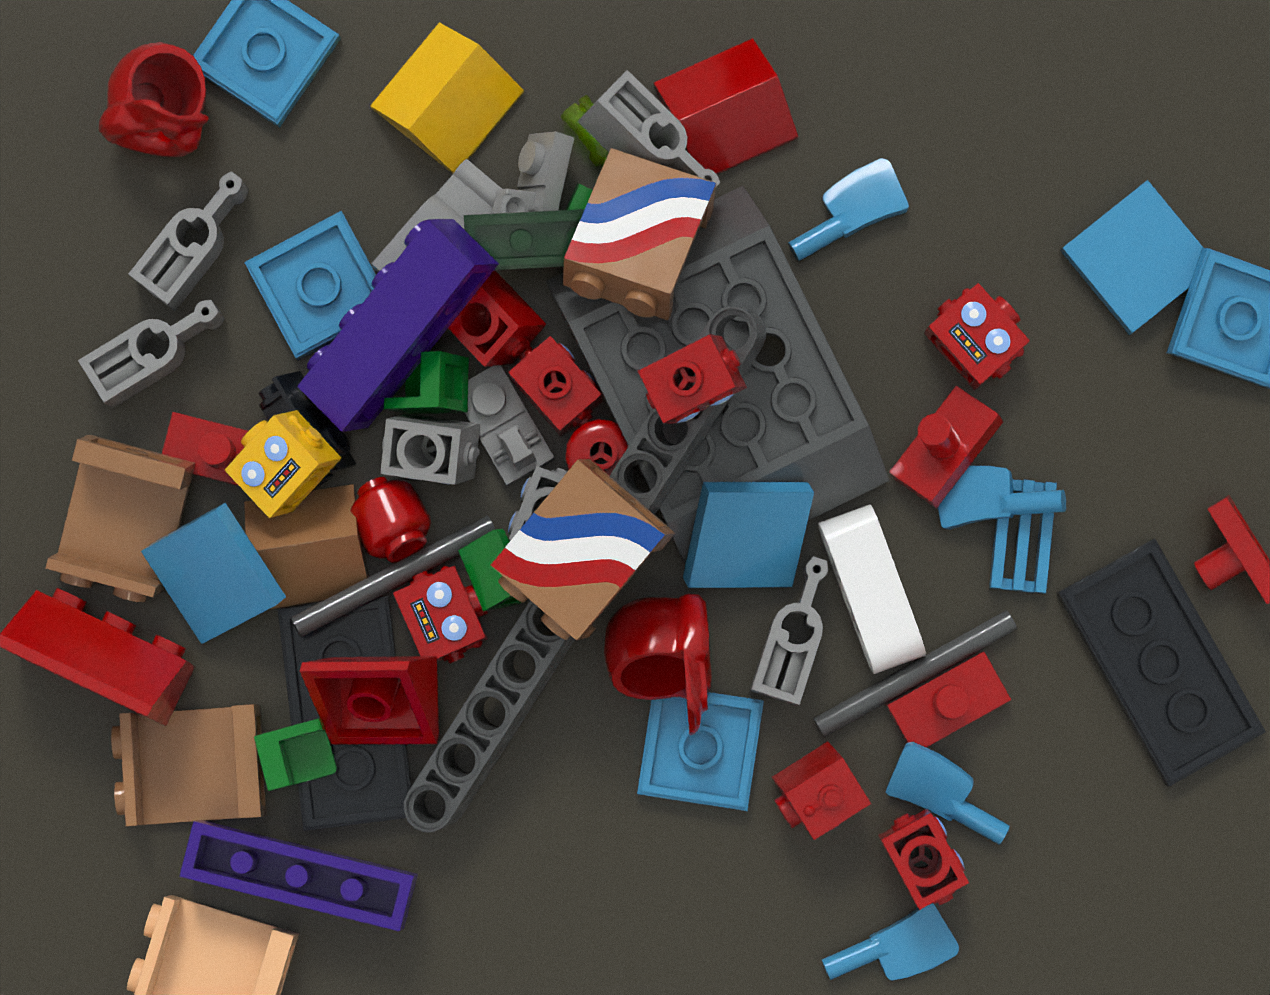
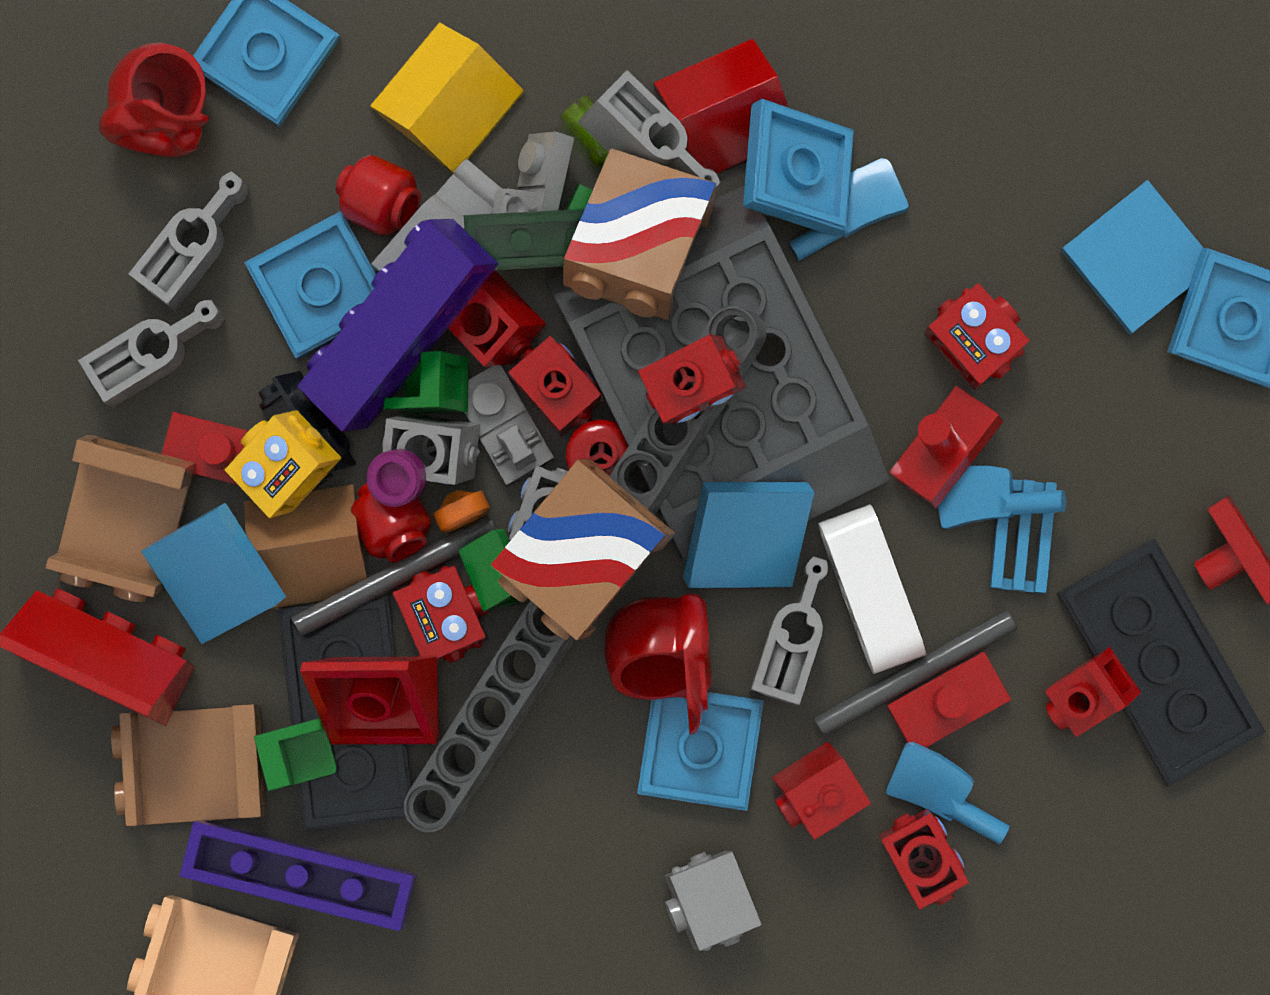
dark azure piece [821,903,959,981] -> none
none -> red head [336,155,421,236]
none -> magenta tile [367,449,426,507]
none -> orange tile [432,489,491,534]
none -> light grey head [664,851,762,951]
none -> dark azure tile [743,99,854,237]
none -> red brick [1045,647,1141,737]

